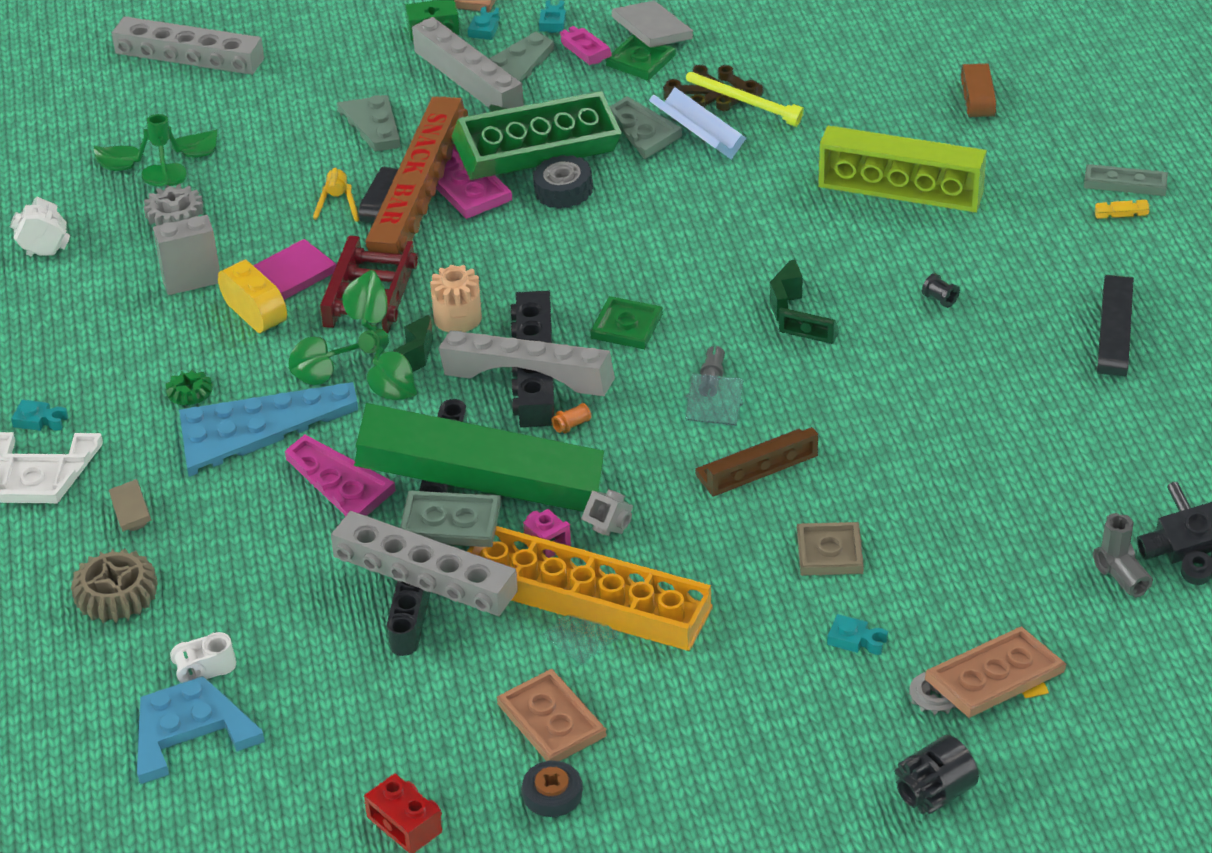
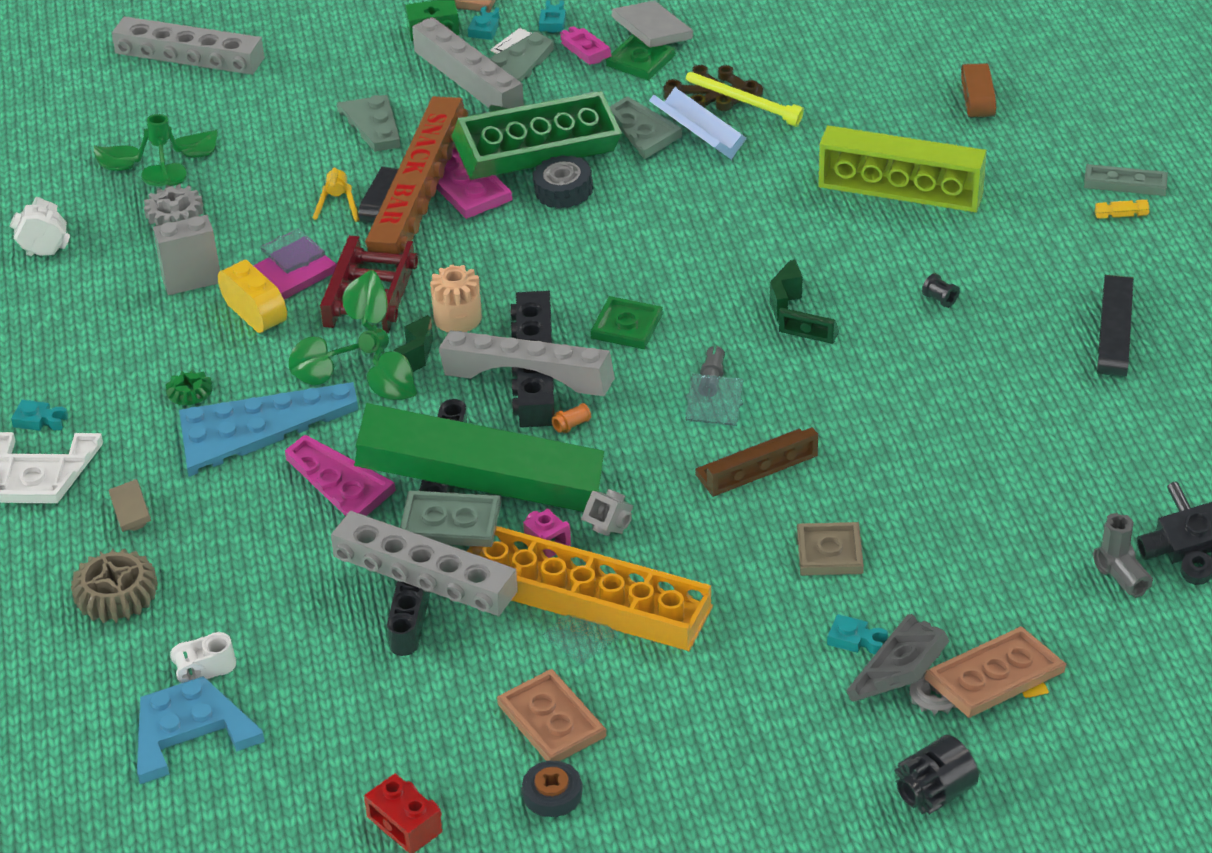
none -> clear light blue piece [260,228,325,274]
none -> white sticker [490,28,532,54]
none -> dark grey wing [846,614,949,701]

